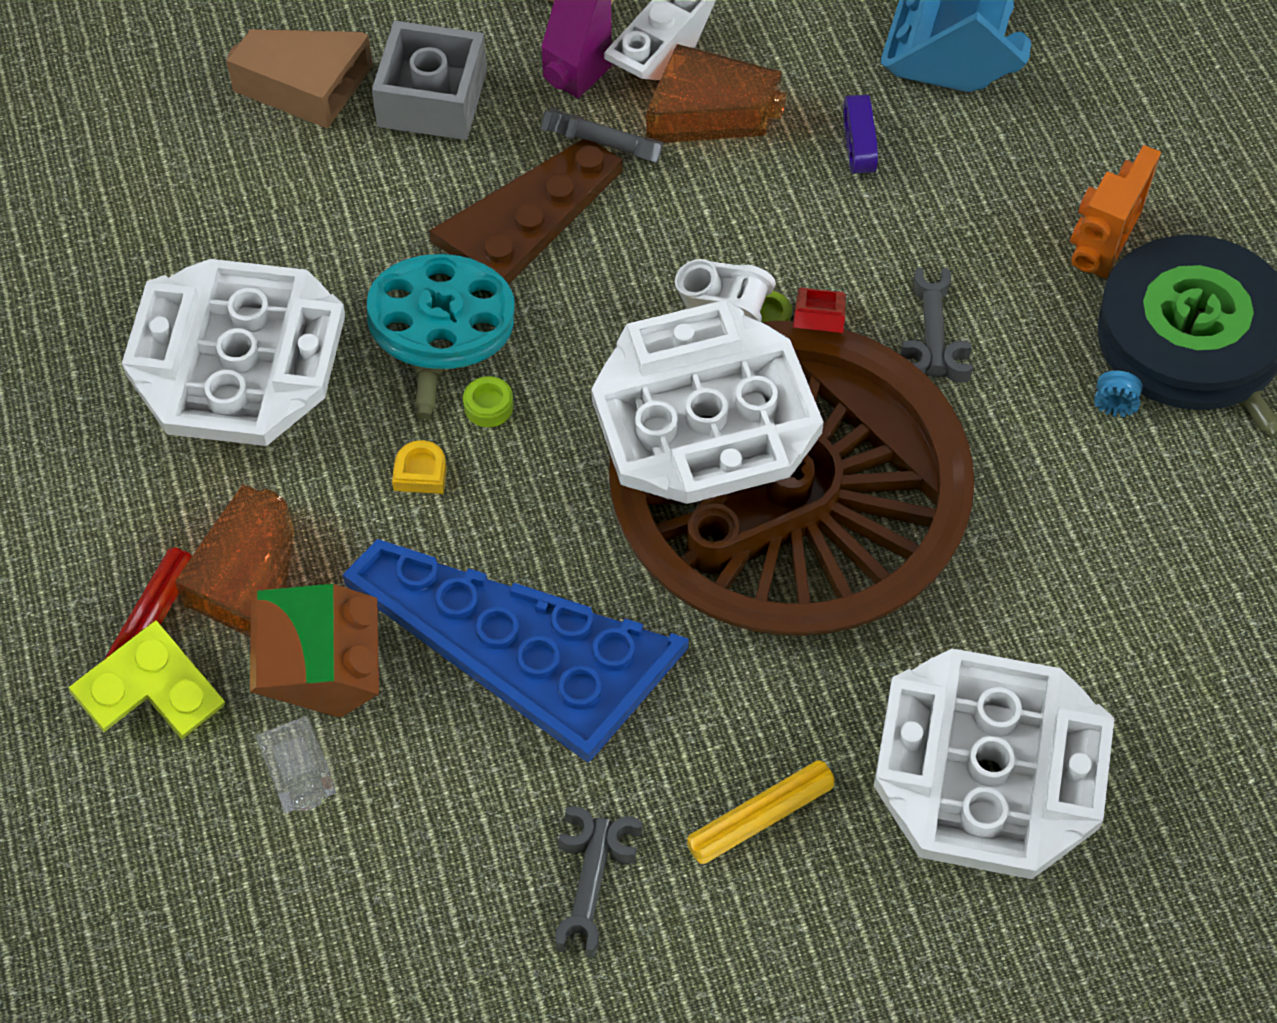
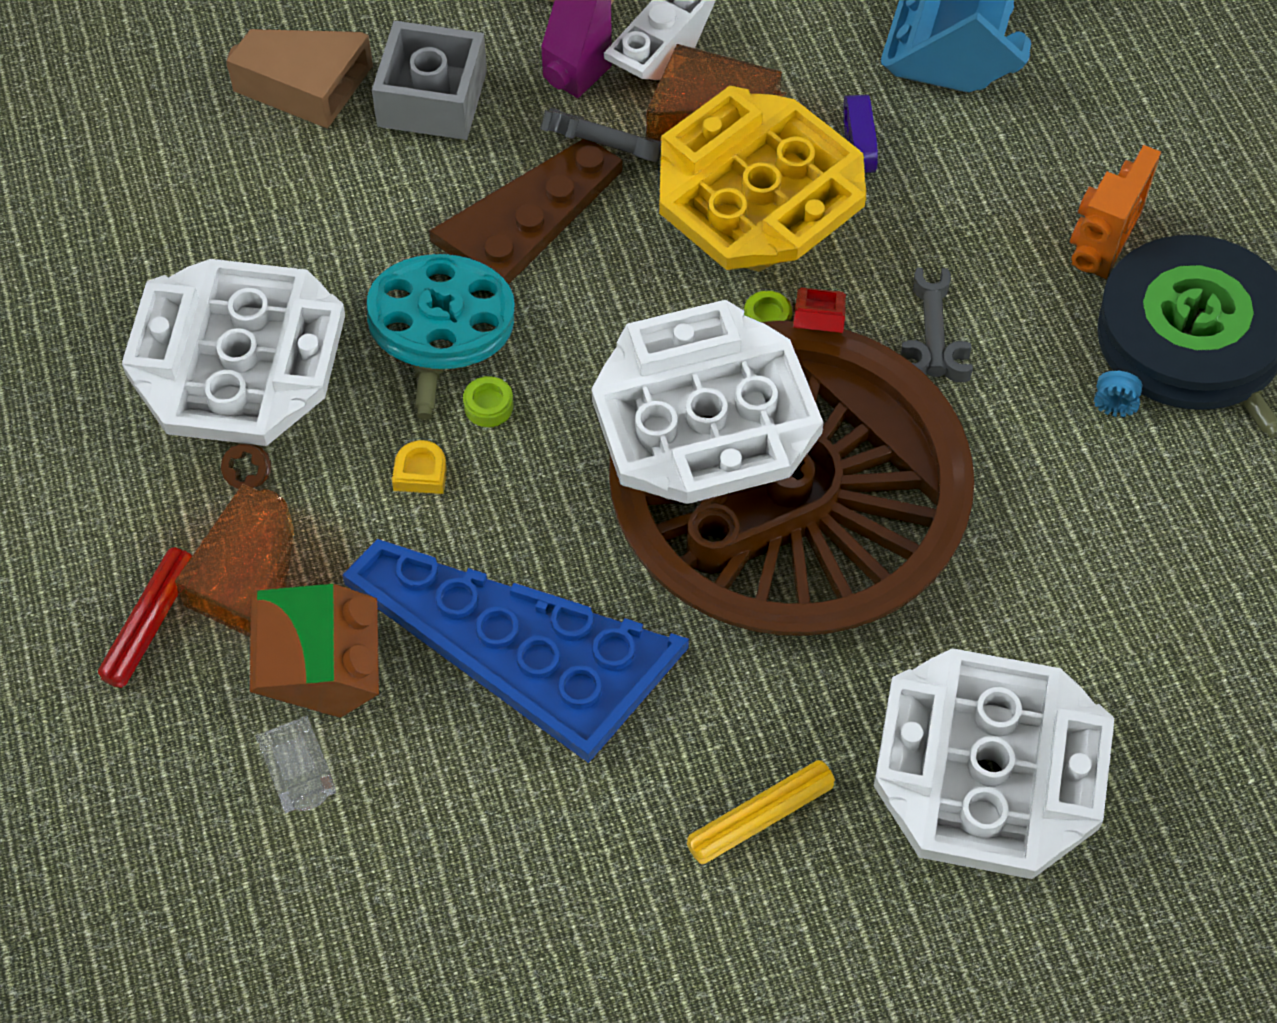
neon yellow plate [69,620,225,740] -> none
dark grey bar [555,806,642,958] -> none
white piece [675,259,776,322] -> none
none -> reddish brown bush [221,444,272,490]
none -> yellow piece [659,86,866,272]

